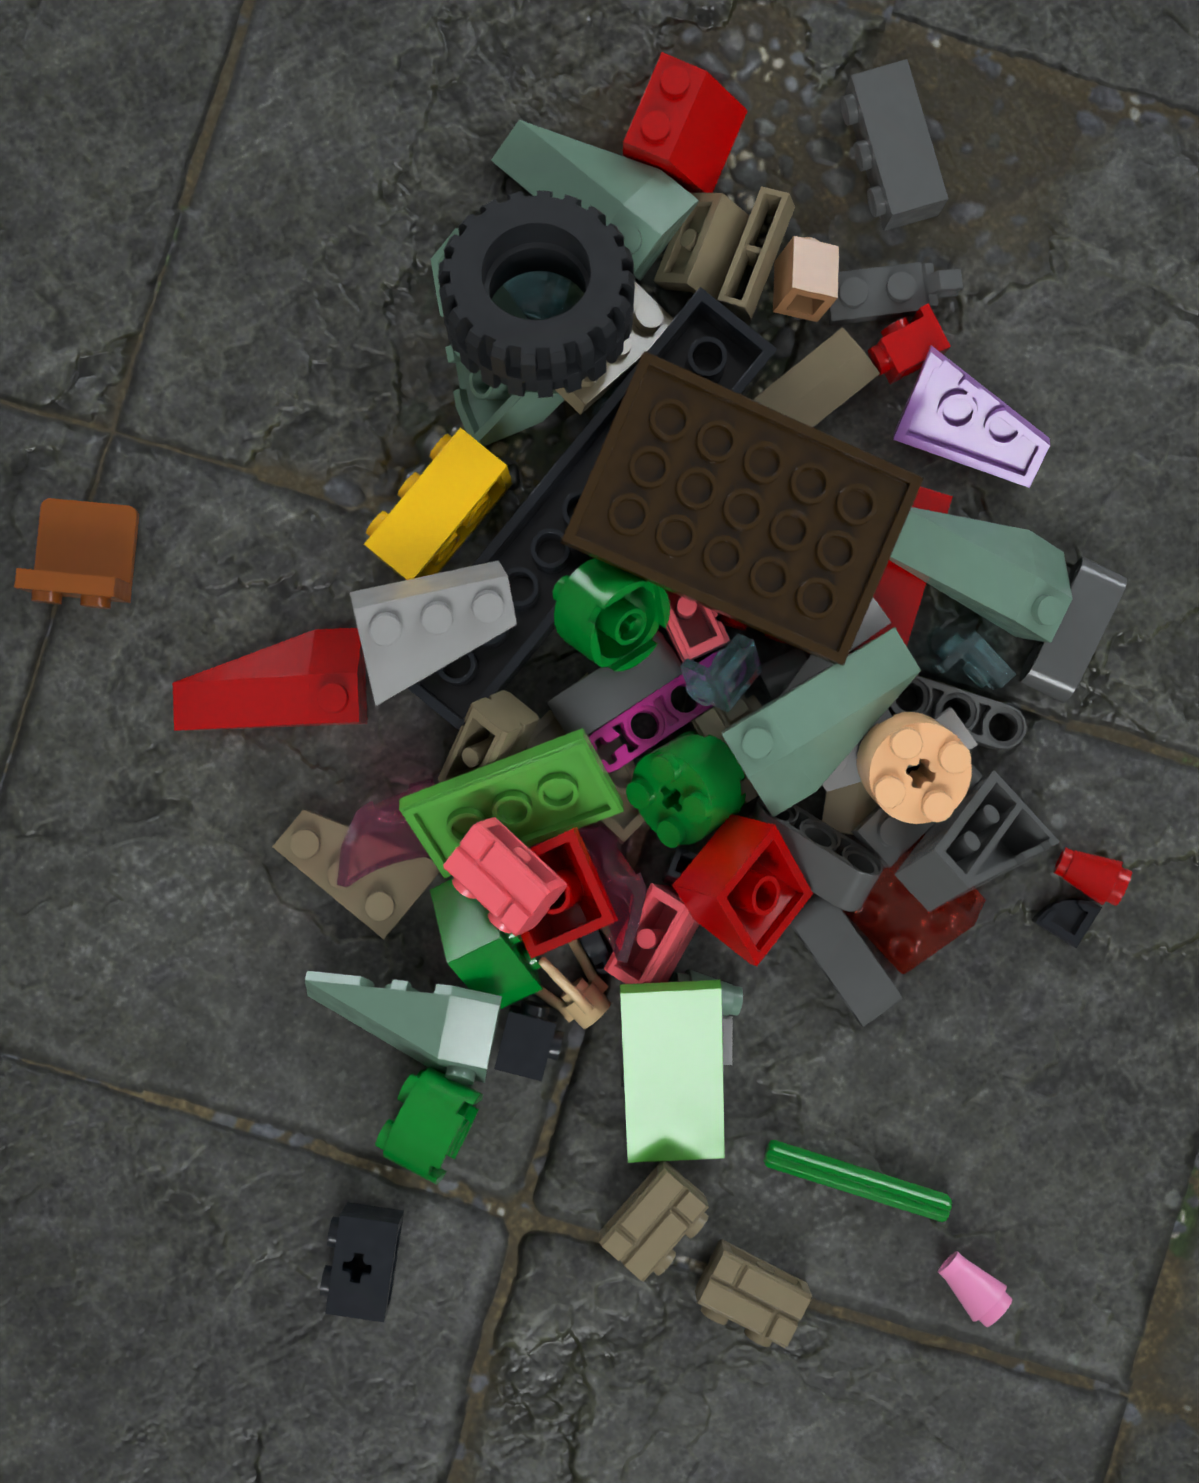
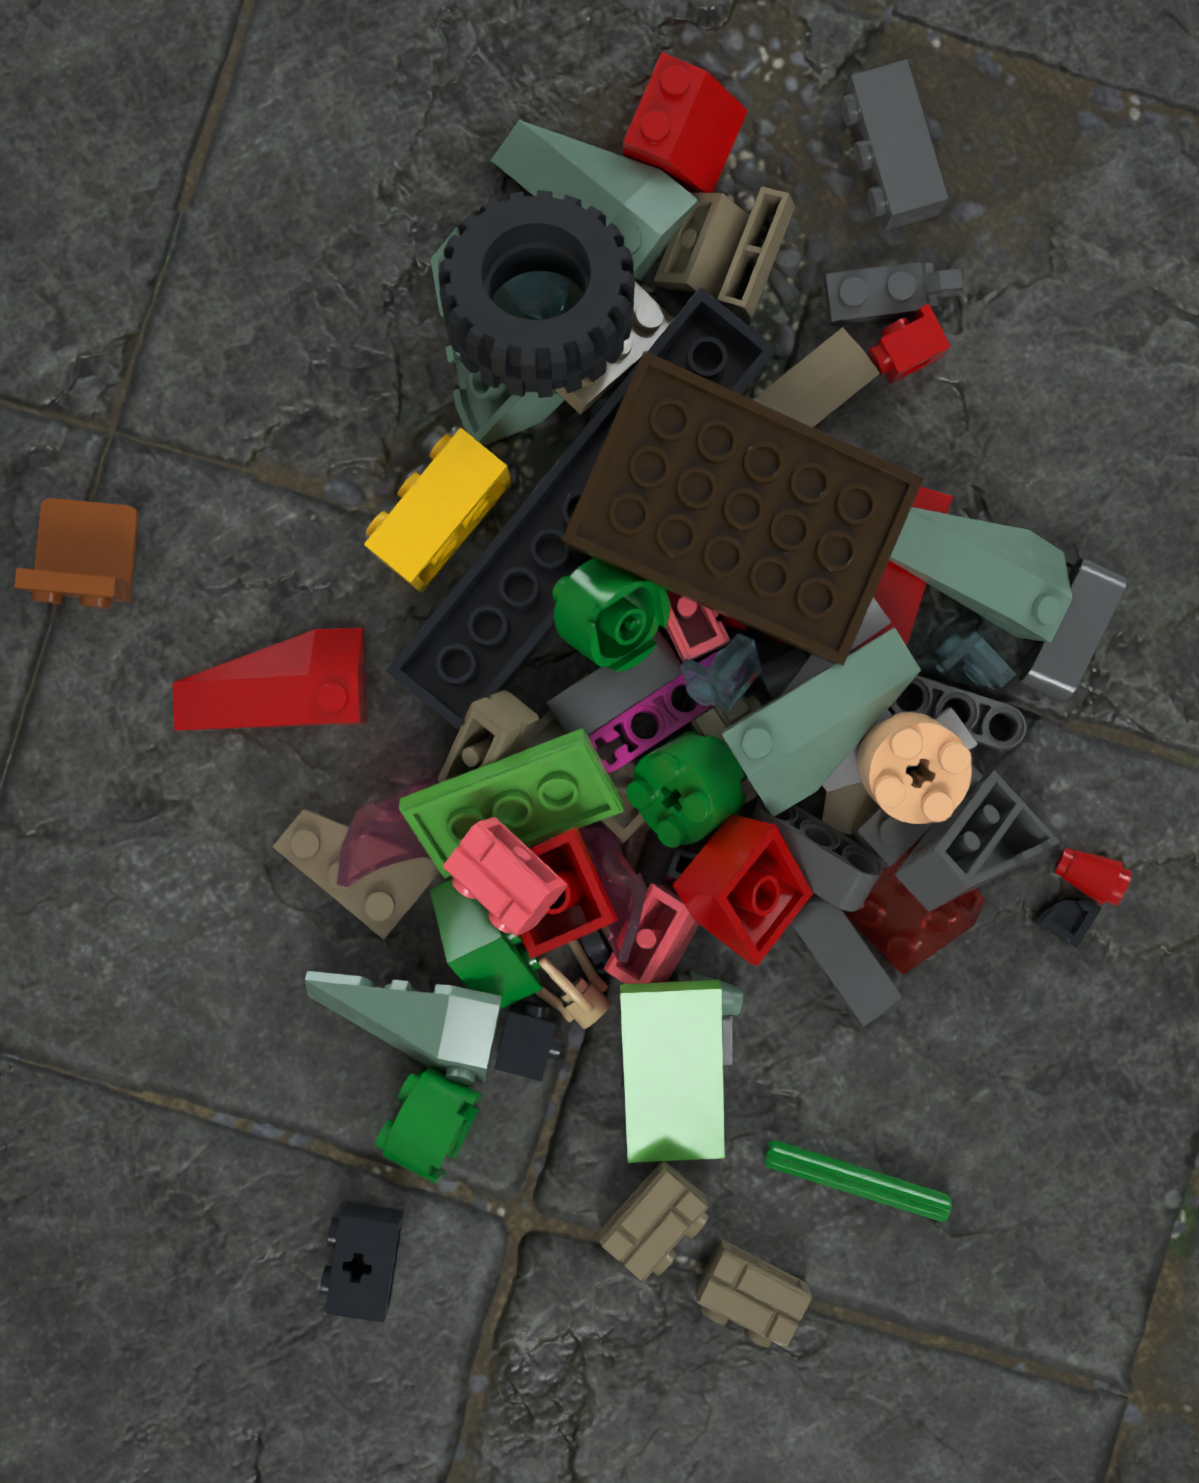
light grey wedge [349,561,517,706] -> none
medium nougat brick [773,236,839,322] -> none
wing [893,345,1050,488] -> none
bright pink cone [938,1251,1013,1327] -> none

